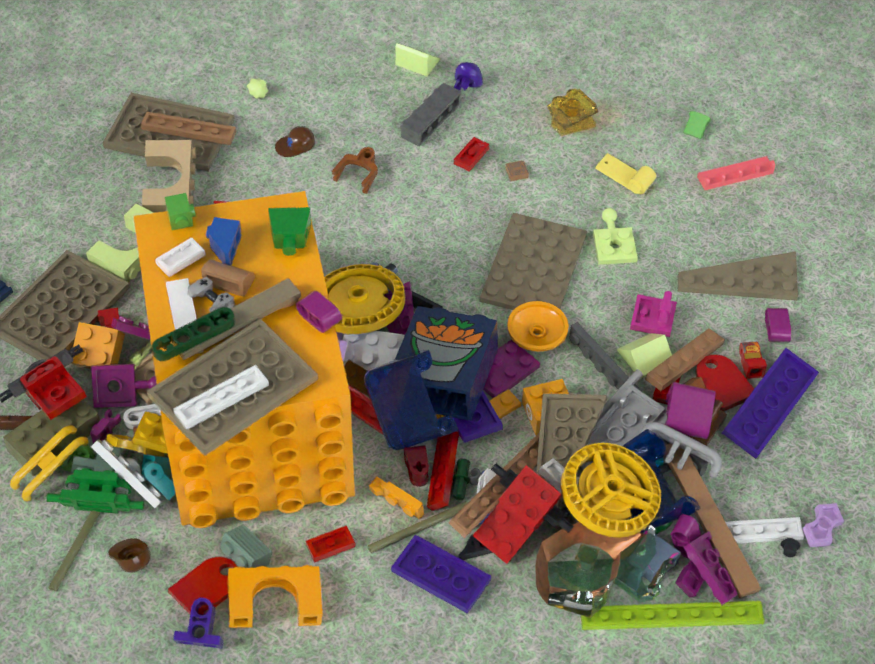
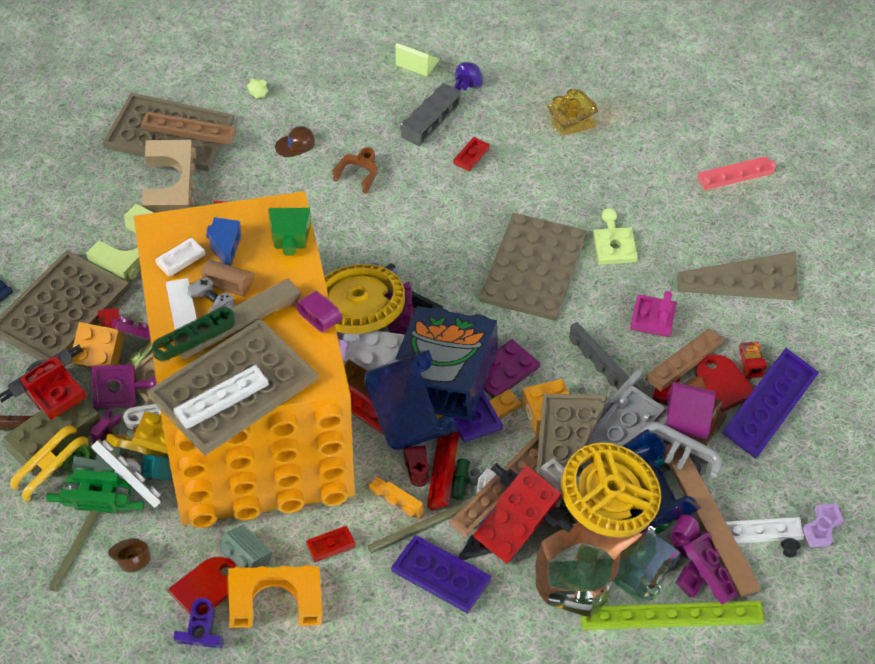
teal leg [142,461,176,500] -> none
bright green brick [165,193,196,230] -> none
medium nougat tile [505,160,529,181] -> none
light orange dish [507,301,569,352] -> none
light yellow door [595,153,656,194] -> none
yellowish green slope [617,333,672,379] -> none
bright green tile [684,111,711,139] -> none
magenta beam [765,308,791,342] -> none

